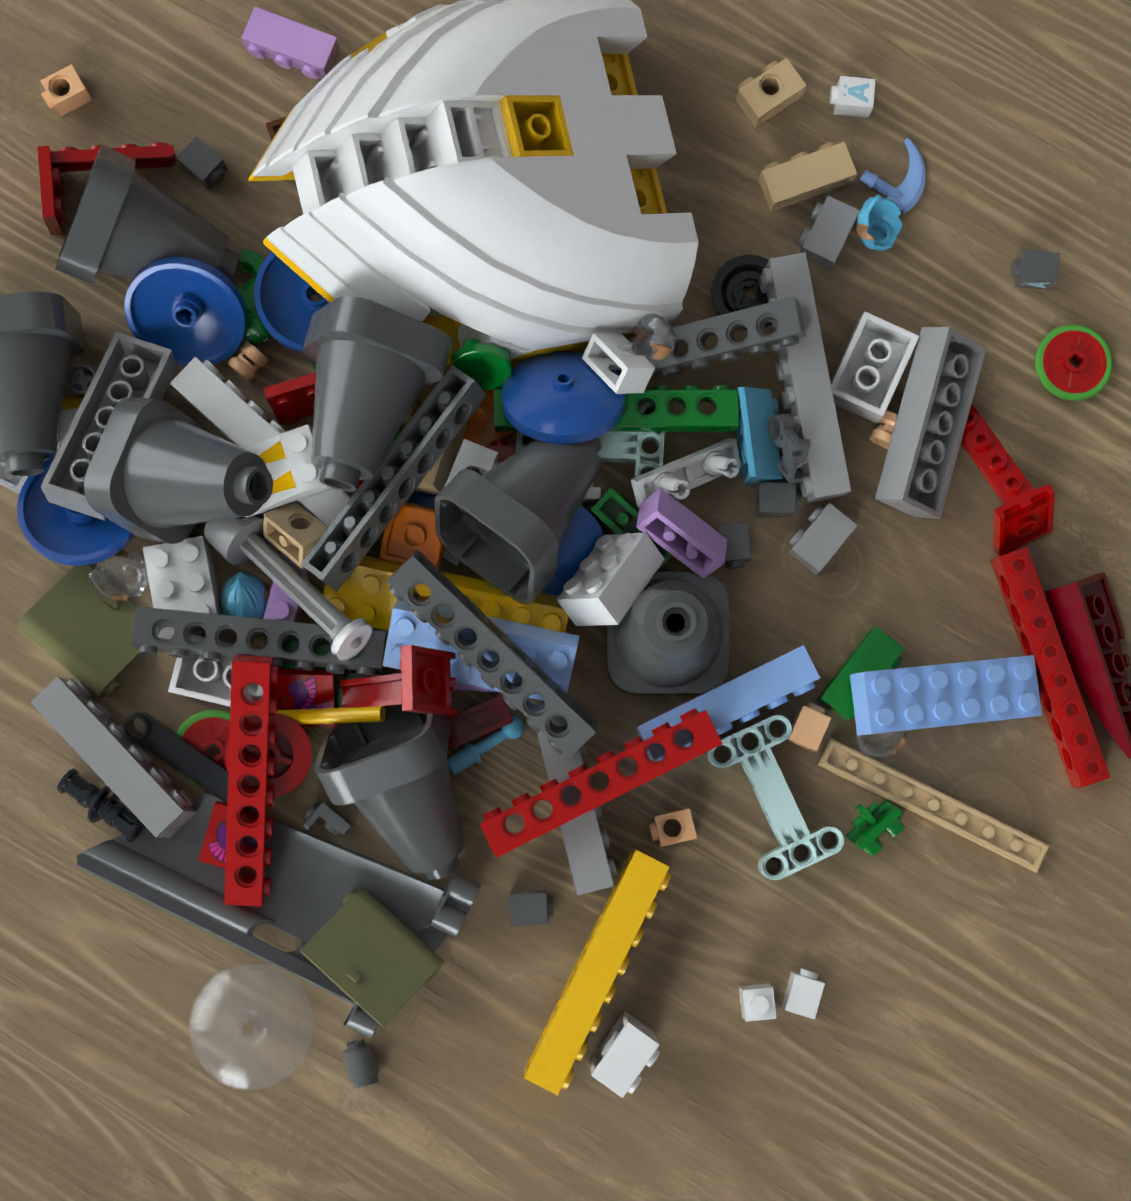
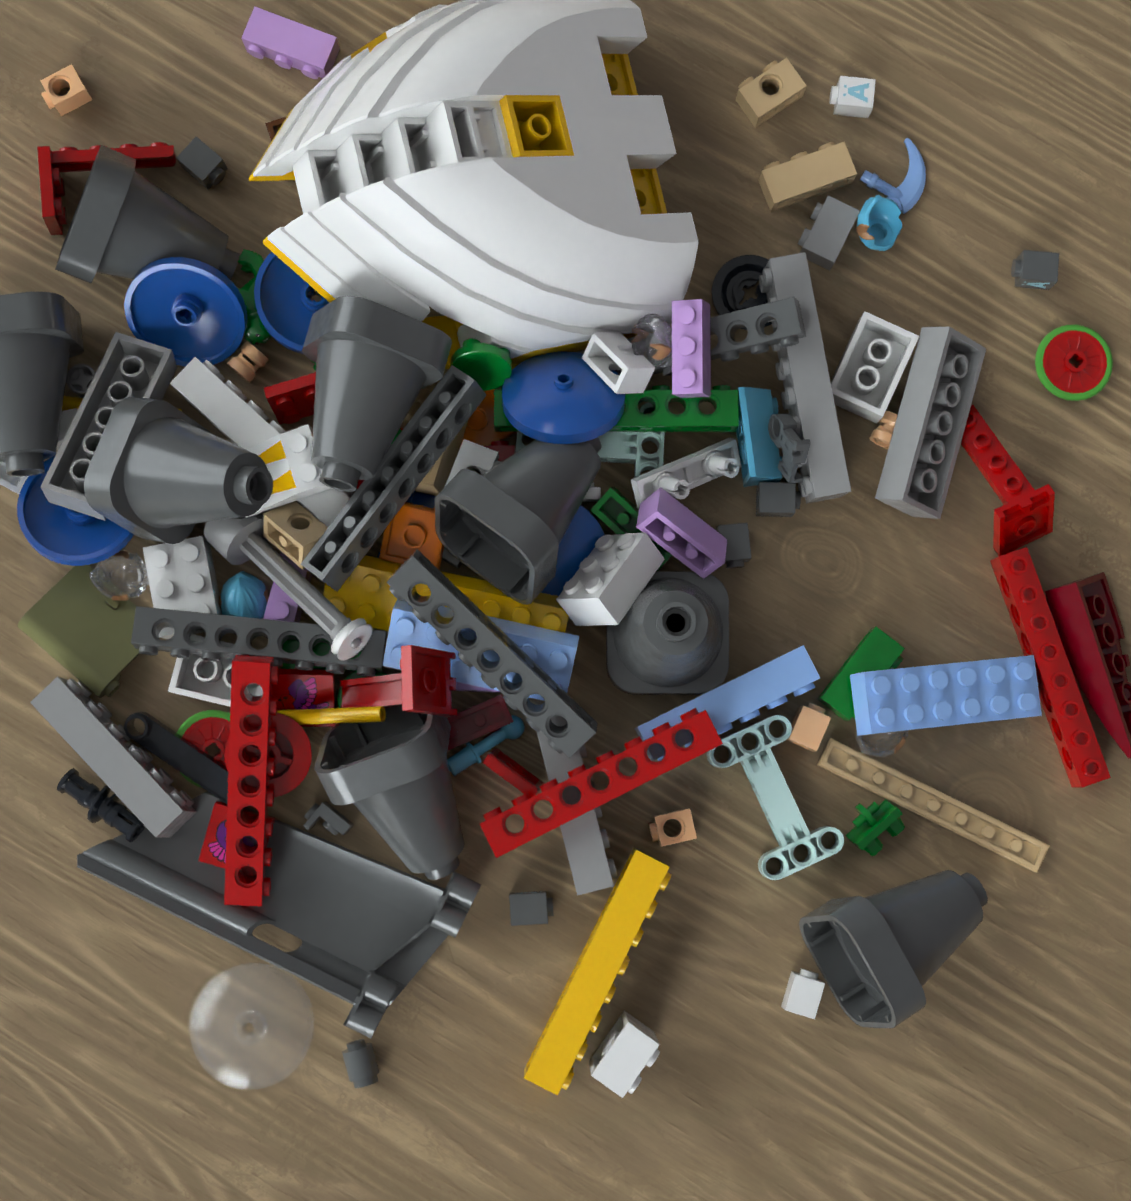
olive door [300,888,445,1028] -> none
white brick [739,983,777,1022] -> none
light grey brick [788,503,858,575] -> none
none -> red tile [482,748,543,798]
none -> lavender brick [672,299,711,398]
none -> dark grey cone [799,870,988,1029]

